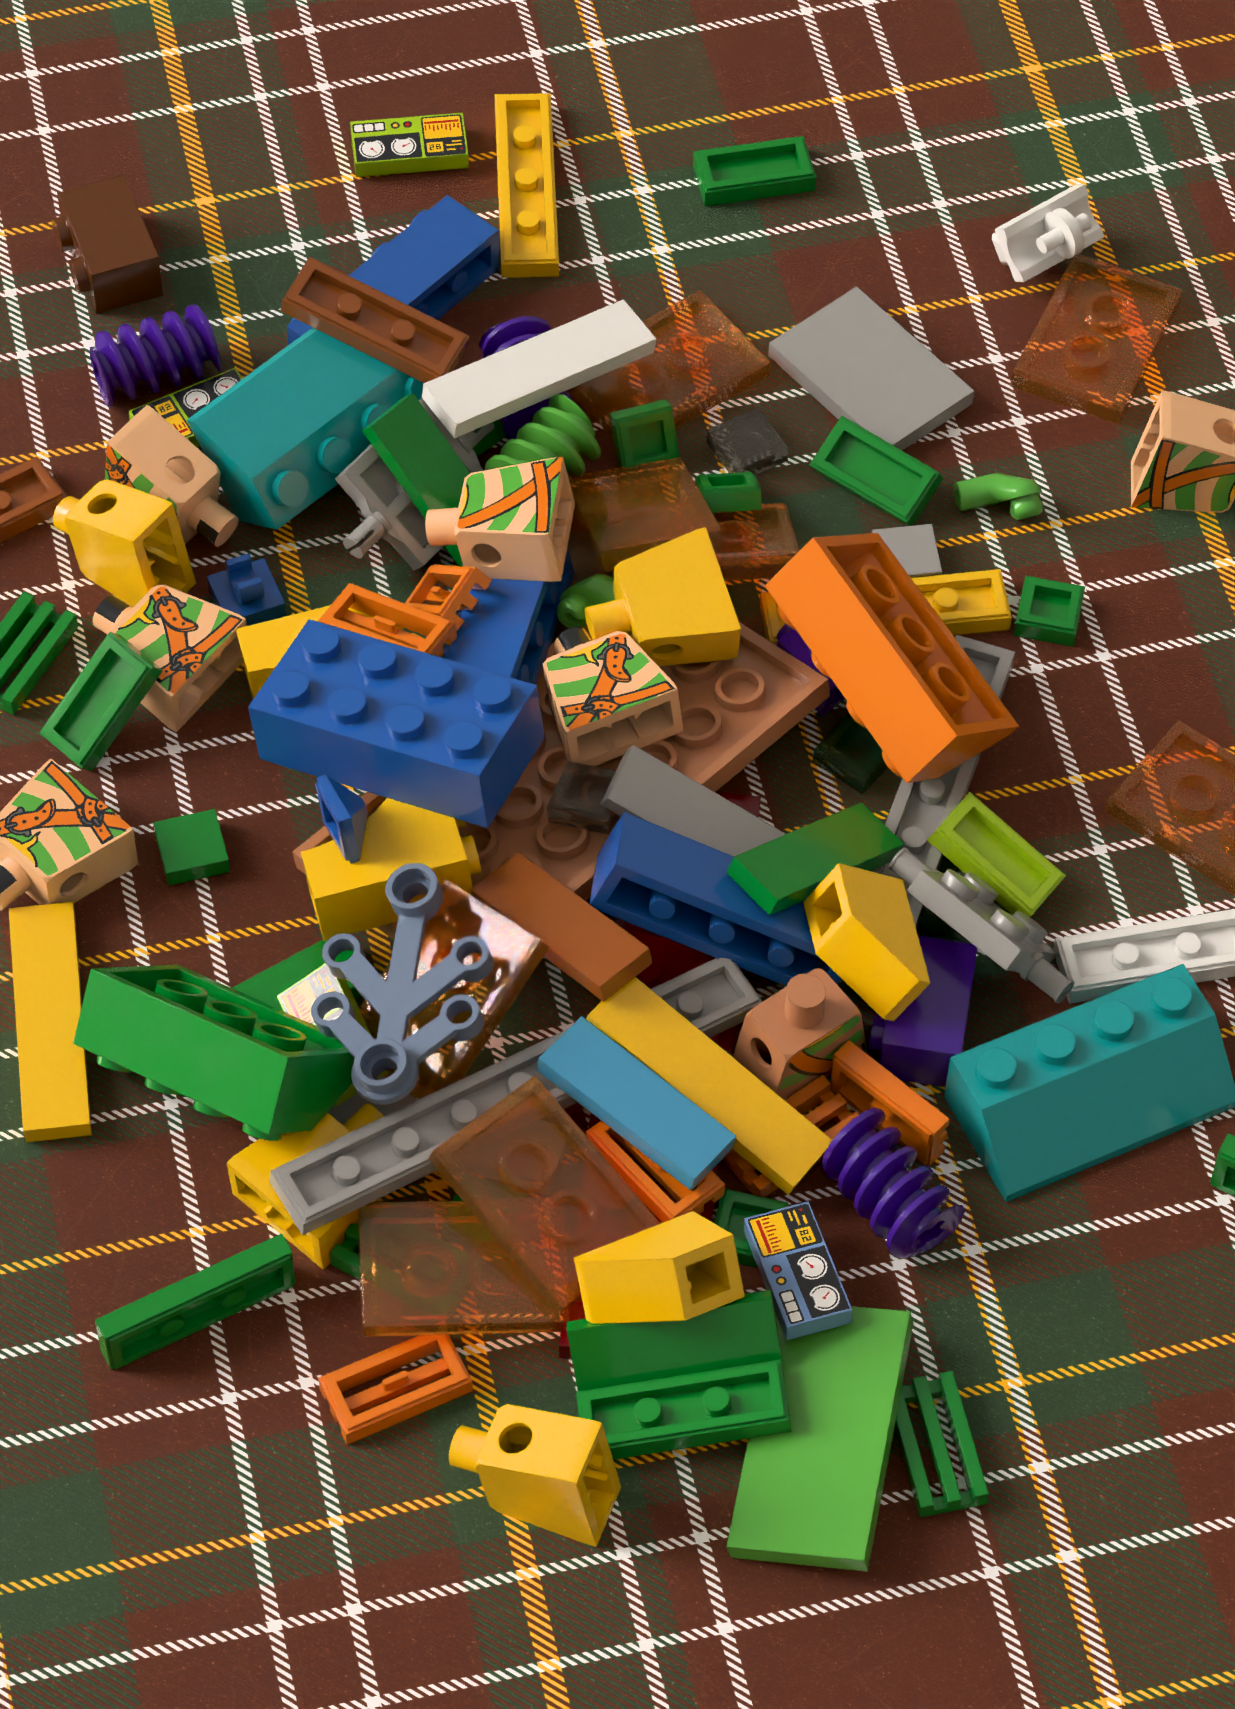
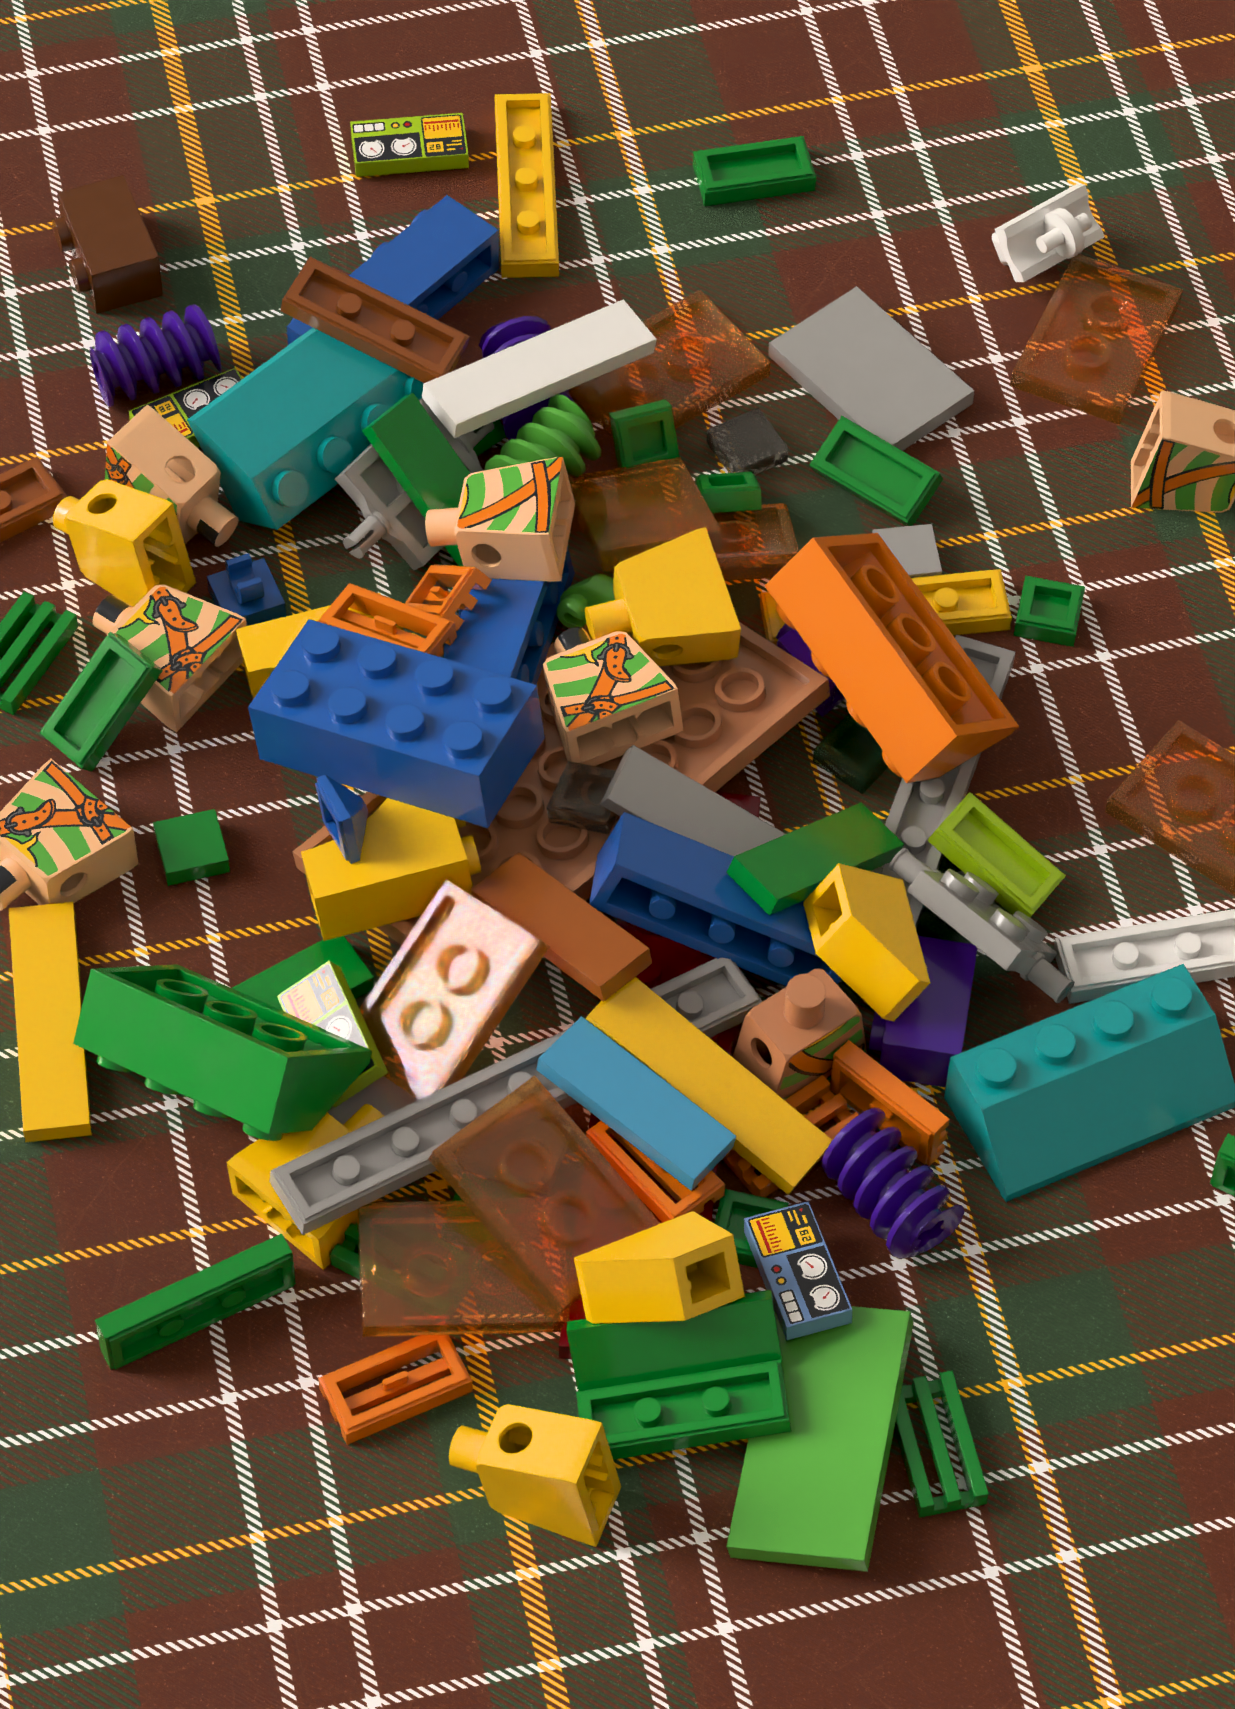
sand blue plant [311,863,494,1105] -> none
bright green arm [953,473,1043,520] -> none

